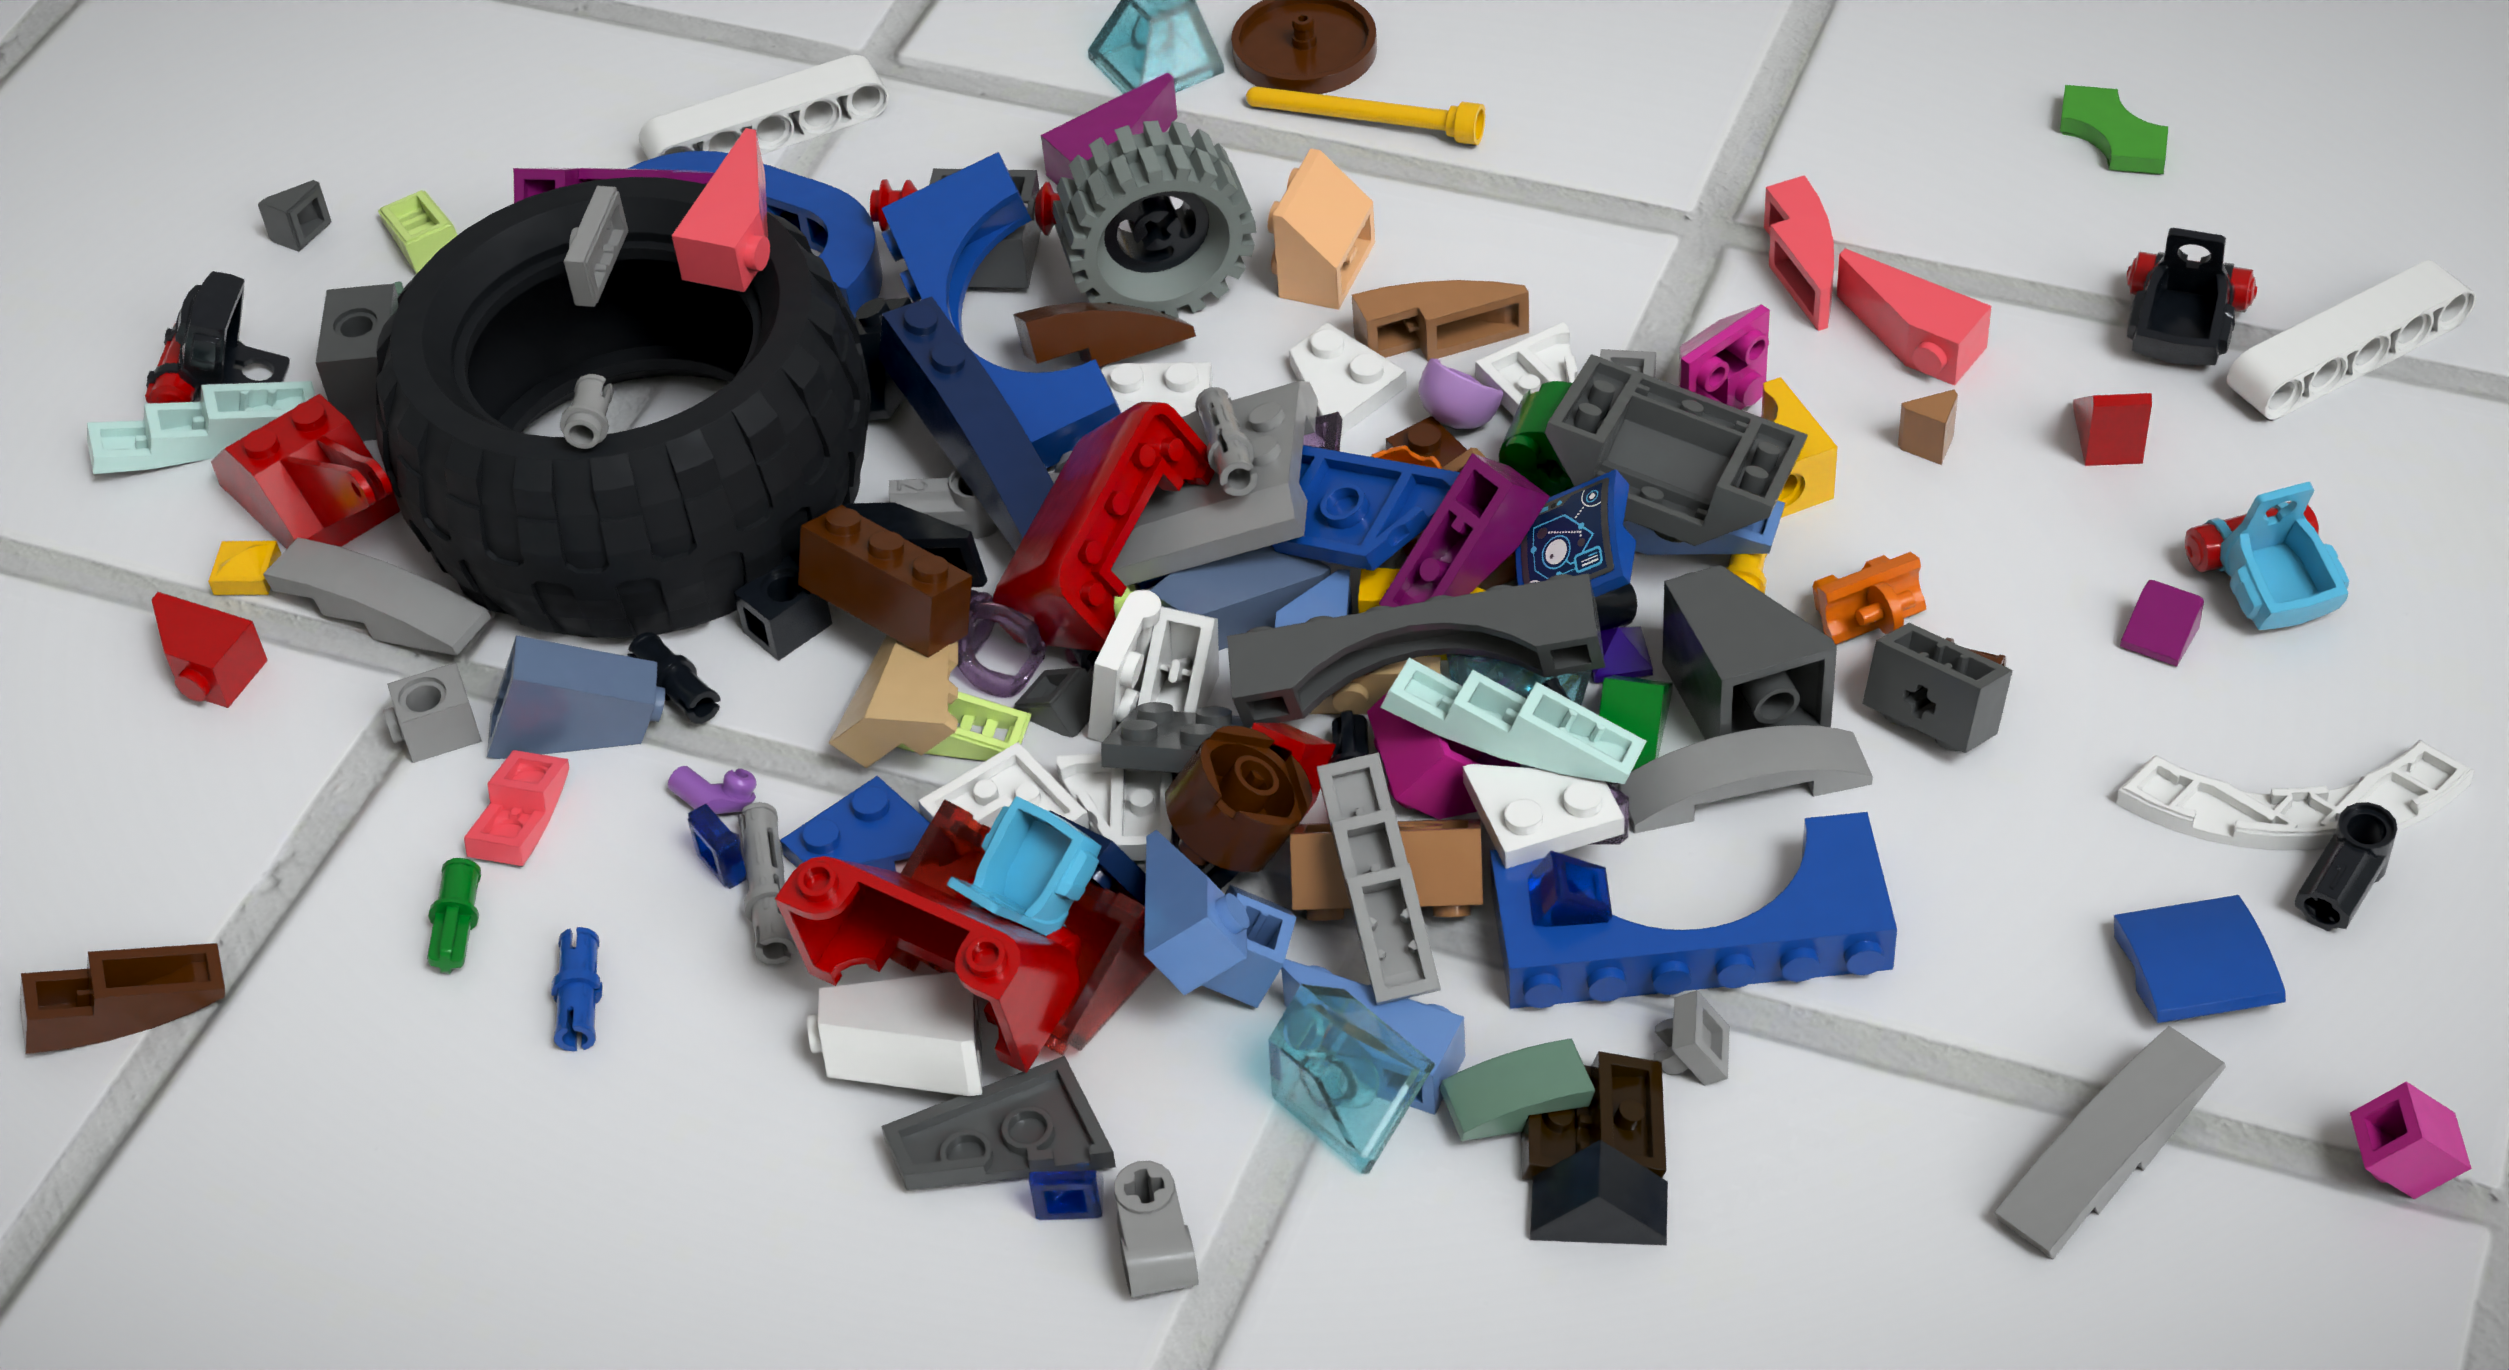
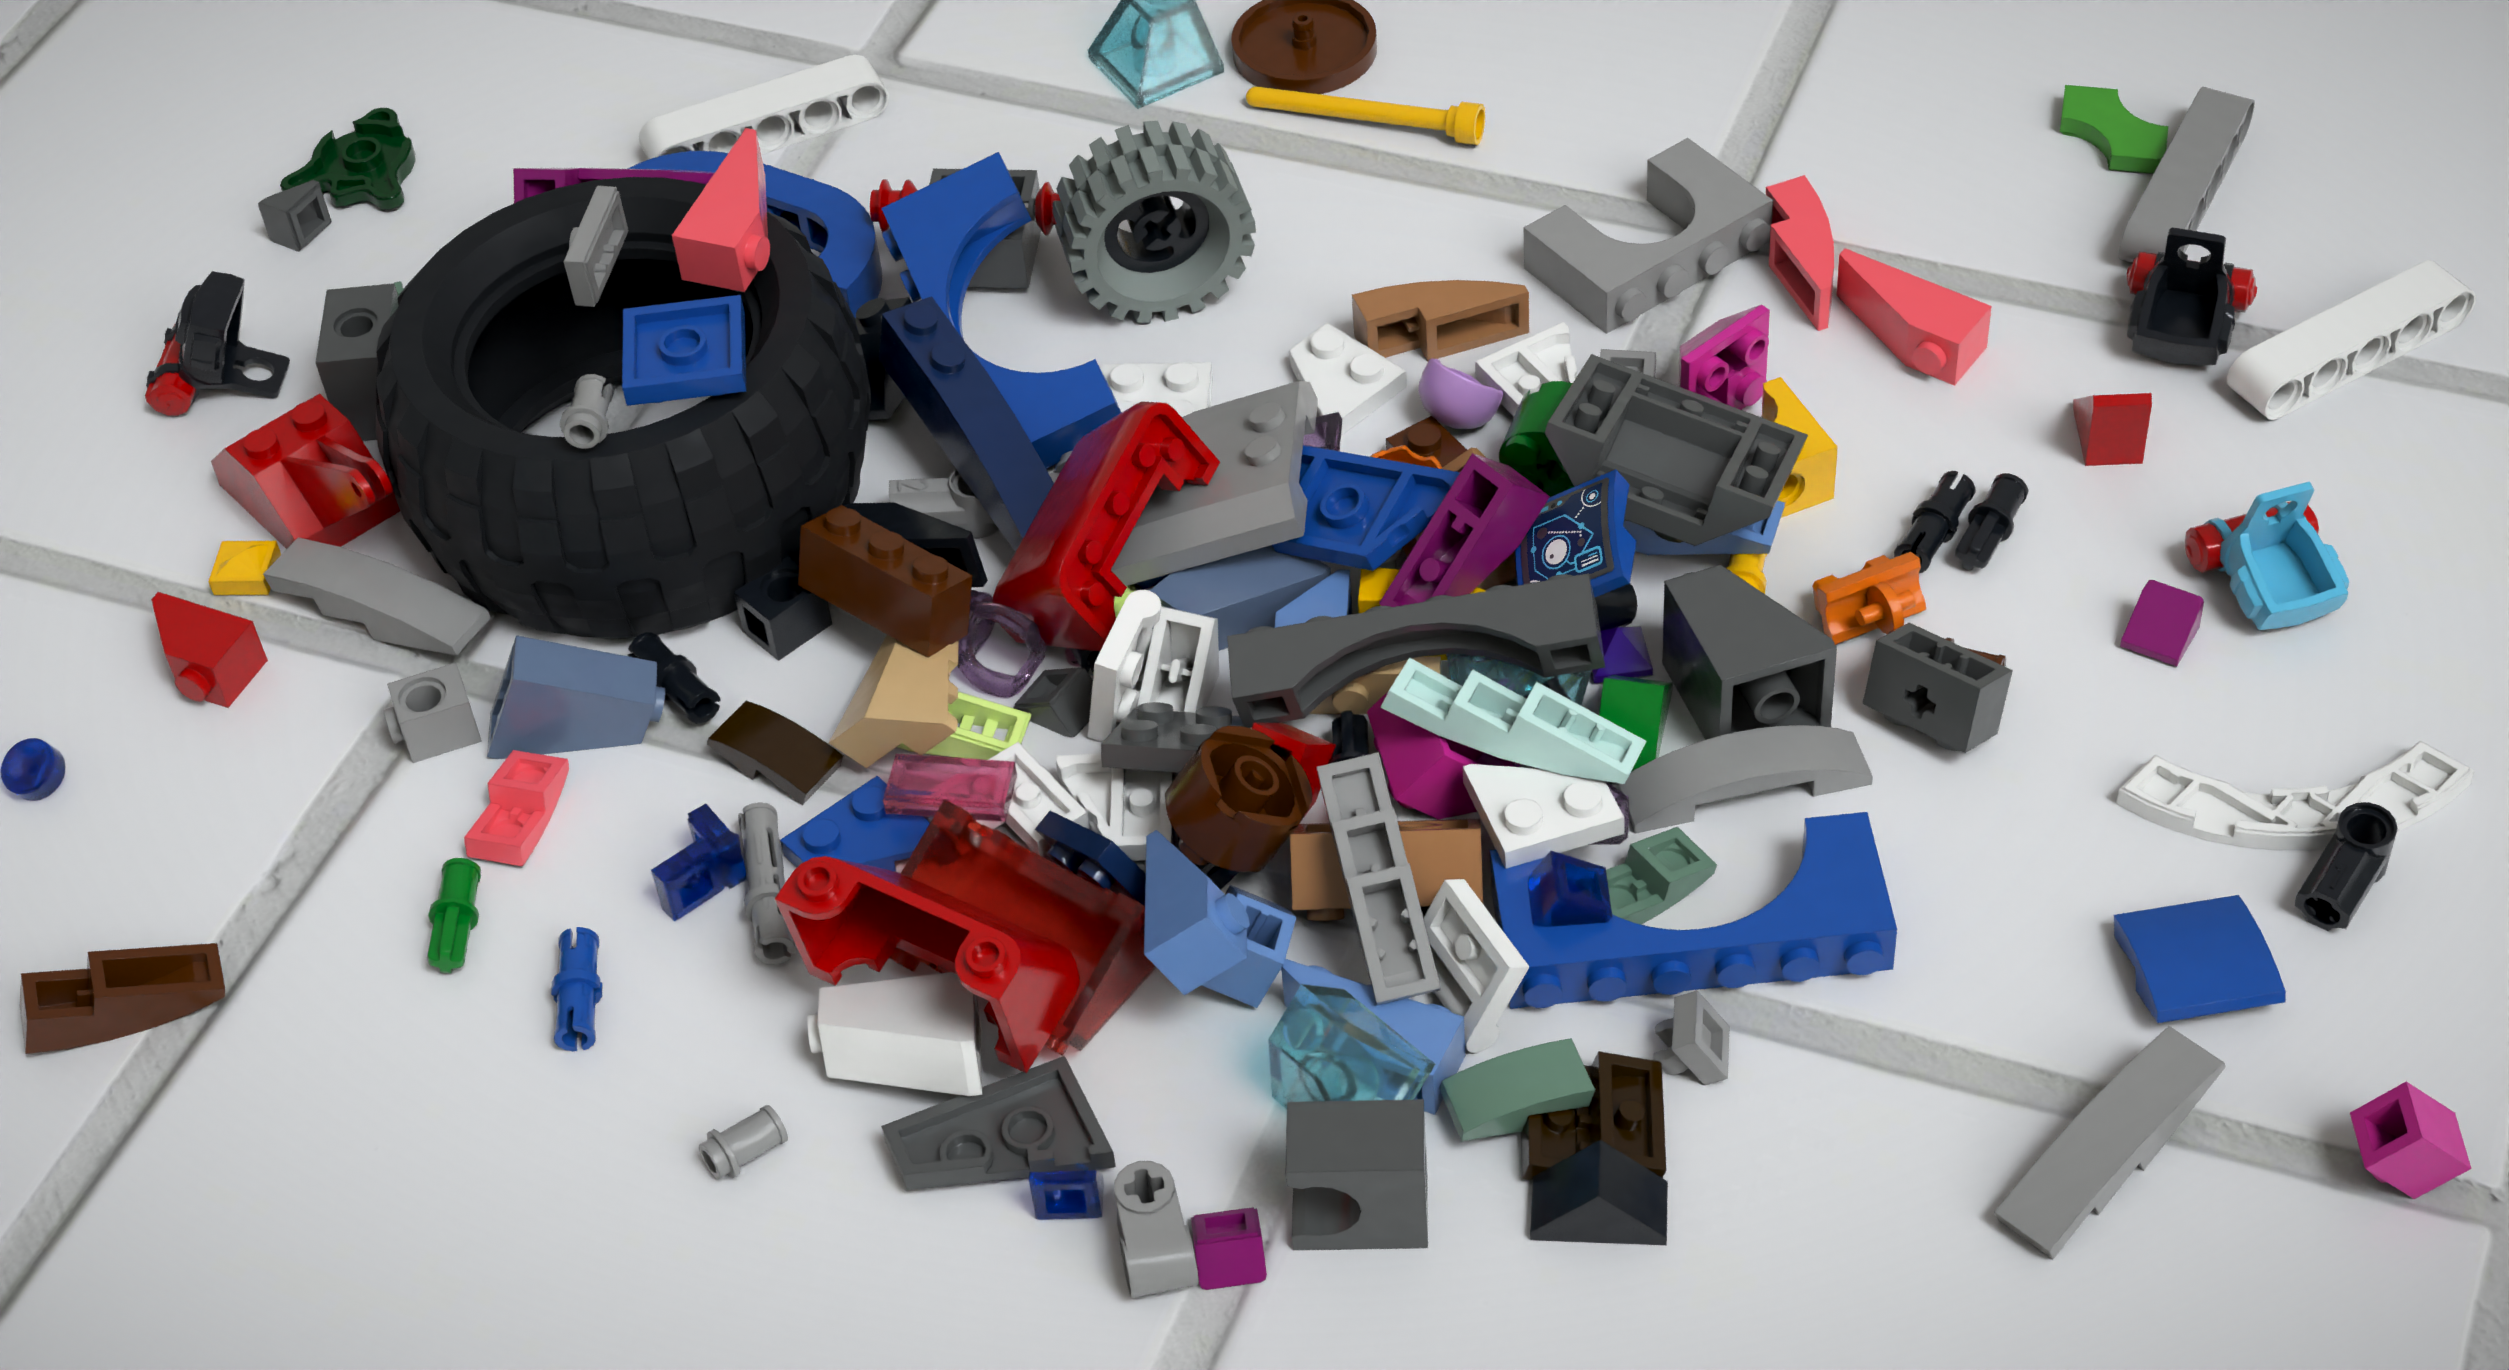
light aqua slope [87,381,315,474] -> none
yellowish green slope [378,190,457,274] -> none
medium lavender arm [668,766,757,815] -> none
medium azure piece [946,796,1102,962] -> none
reddish brown slope [1013,302,1196,367] -> none
magenta slope [1041,72,1178,186] -> none
light grey pin [1195,387,1258,496] -> none
light nougat slope [1268,148,1375,310] -> none
medium nougat slope [1898,389,1958,465] -> none
none -> clear blue tile [1,738,66,801]
none -> dark green tile [280,108,416,210]
none -> blue plate [622,295,746,406]
none -> clear blue tile [651,837,725,921]
none -> light grey pin [699,1105,788,1179]
none -> dark brown slope [707,700,844,805]
none -> clear pink tile [883,754,1017,822]
none -> magenta slope [1191,1207,1267,1290]
none -> dark grey piece [1285,1099,1428,1250]
none -> white plate [1423,879,1529,1053]
none -> light grey arch [1523,138,1773,334]
none -> sand green slope [1575,826,1717,924]
none -> black pin [1894,471,1976,573]
none -> black axle [1955,473,2029,571]
none -> light grey beam [2119,87,2255,263]

